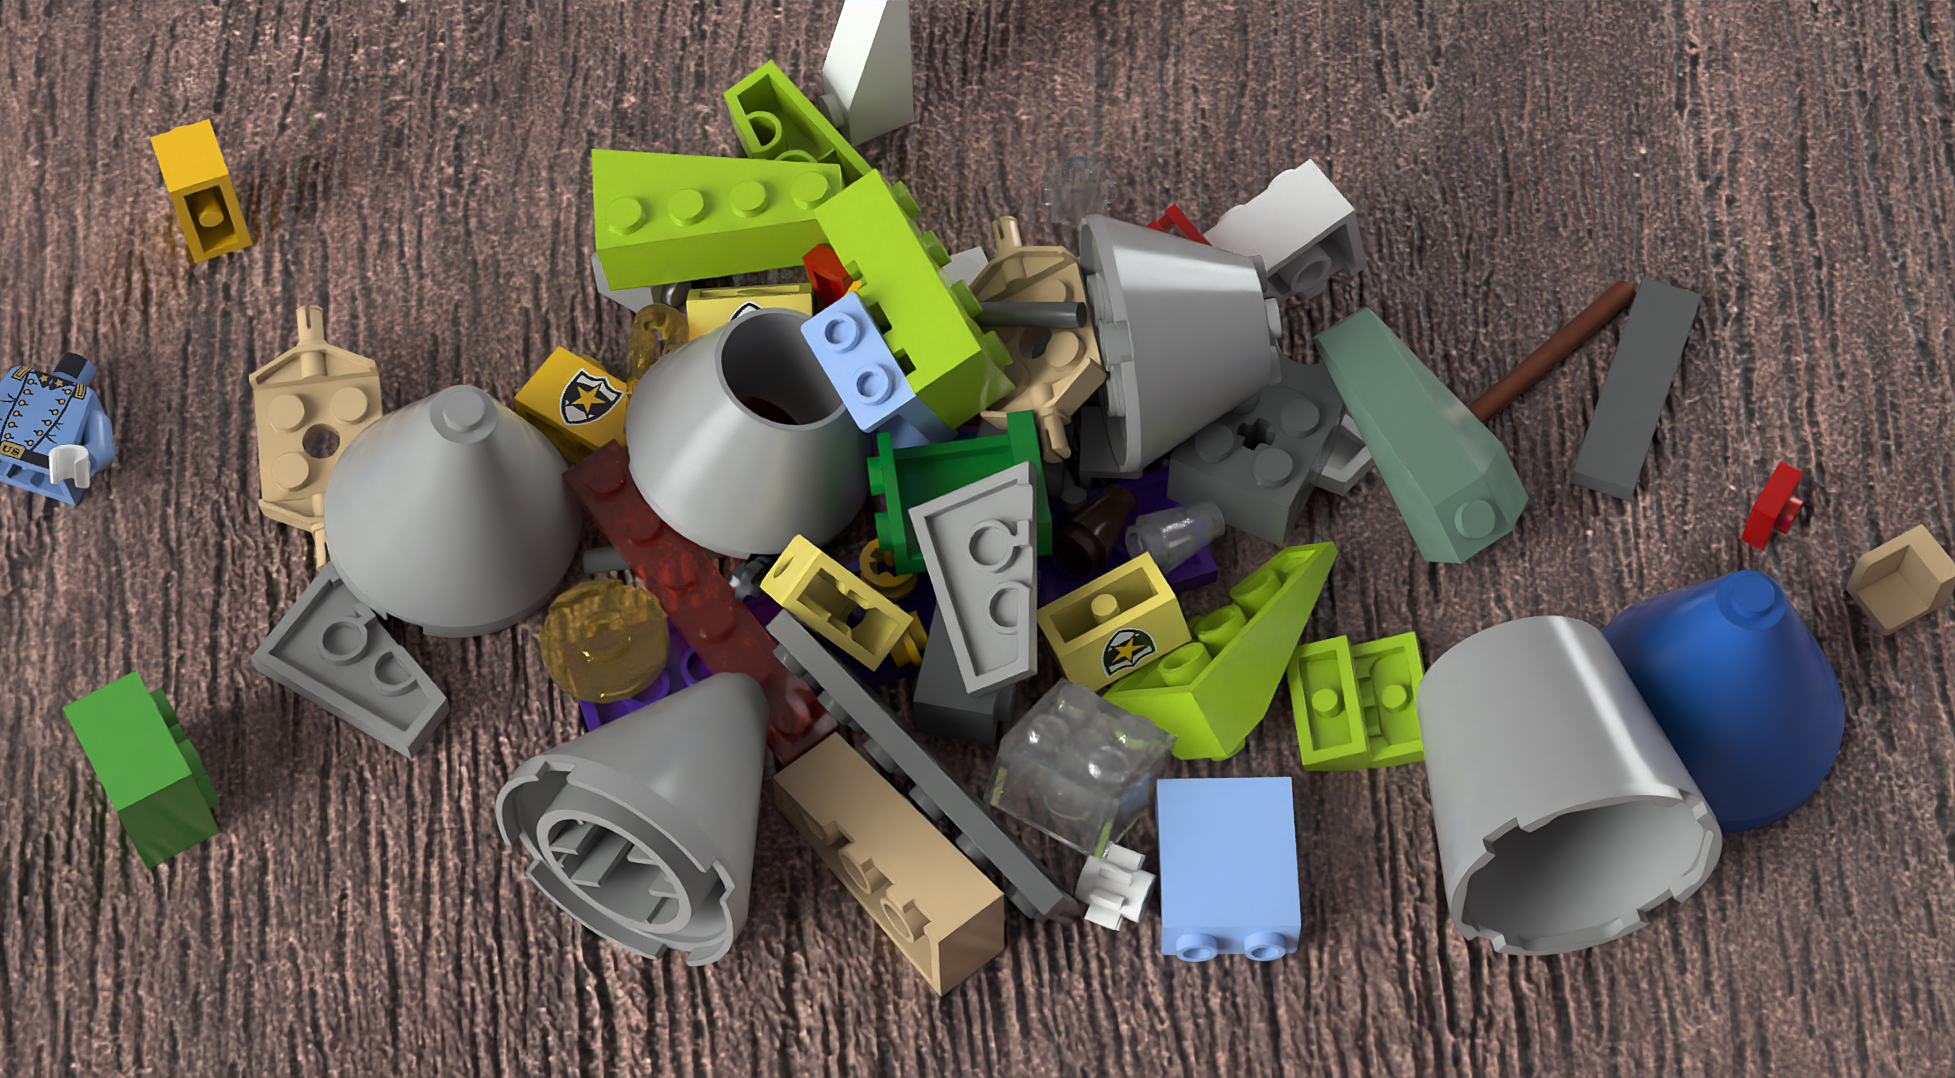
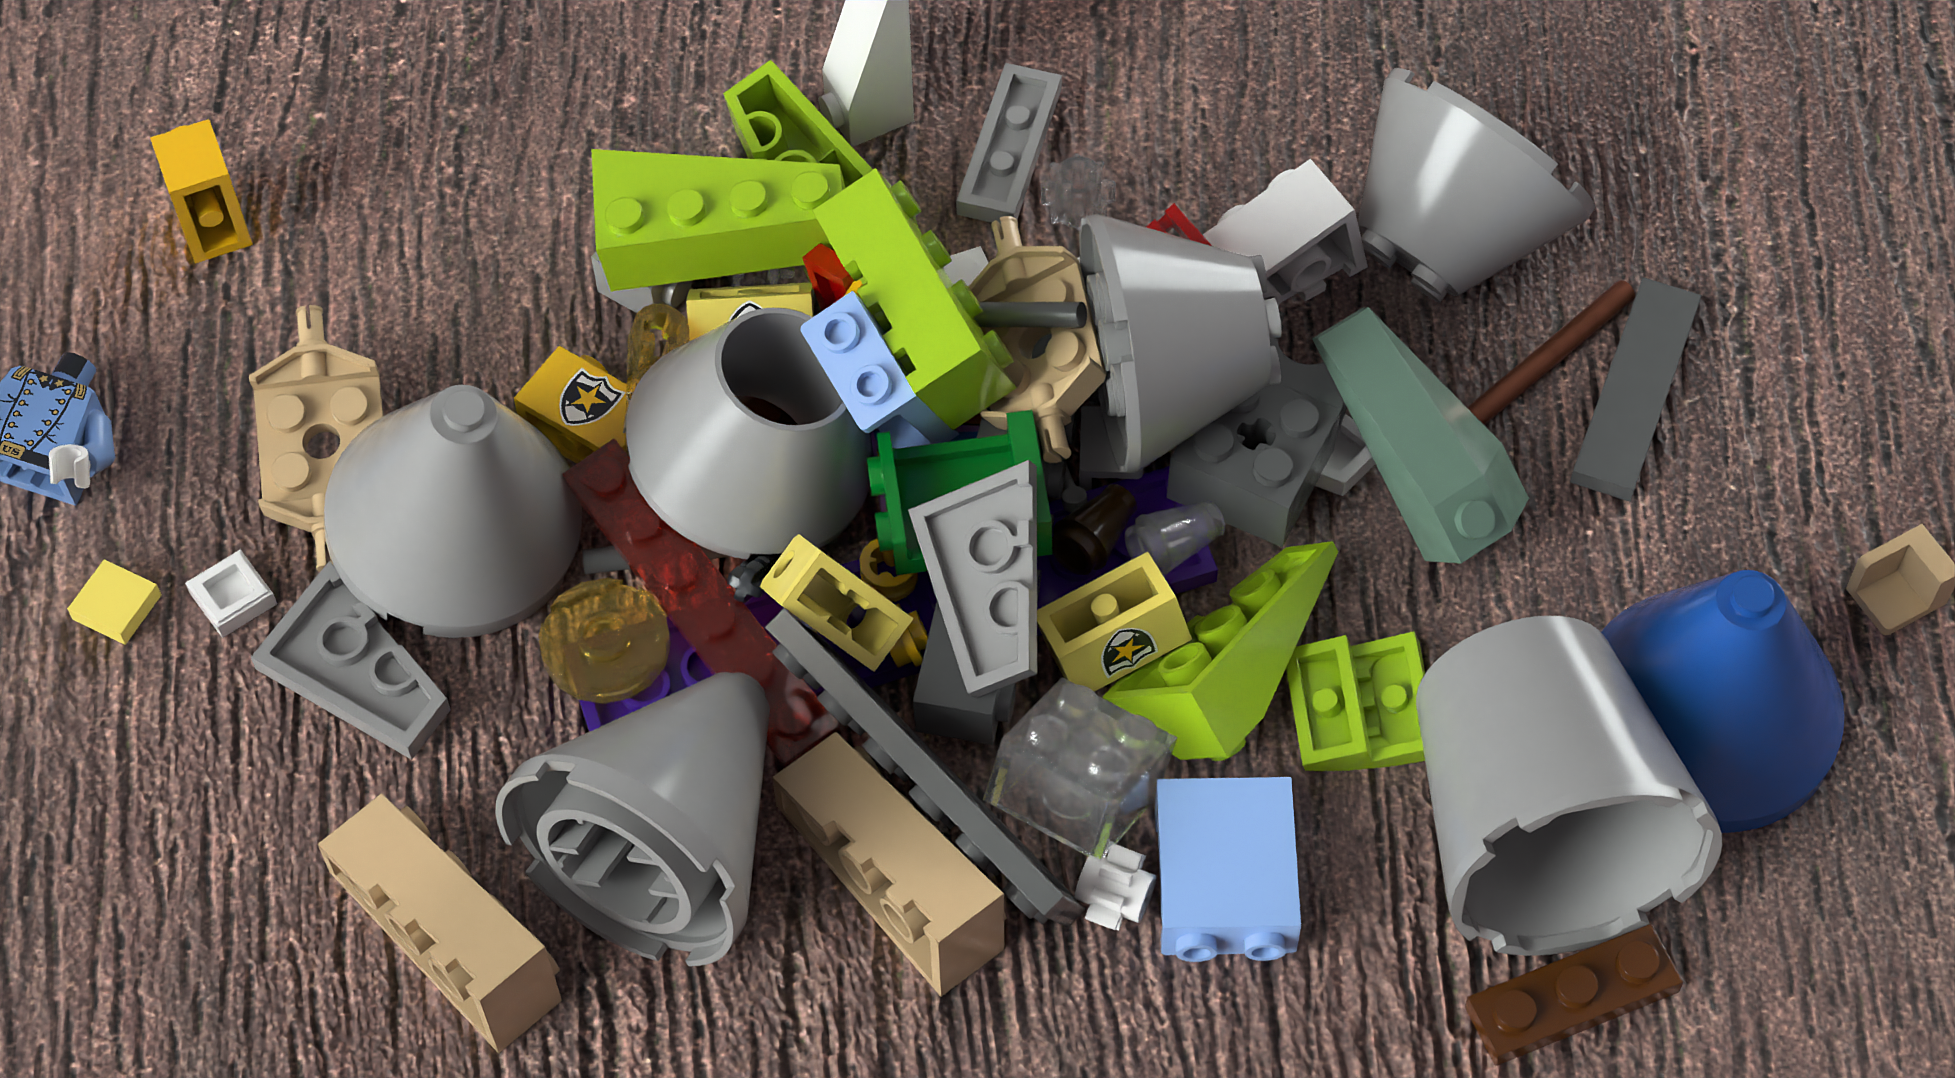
bright green brick [62,670,221,870] -> none
red plate [1741,461,1804,551] -> none
none -> light yellow tile [67,559,162,645]
none -> white tile [185,550,277,638]
none -> tan wedge [318,793,562,1053]
none -> light grey plate [956,63,1062,224]
none -> light grey cone [1358,68,1595,303]
none -> reddish brown plate [1465,924,1683,1066]

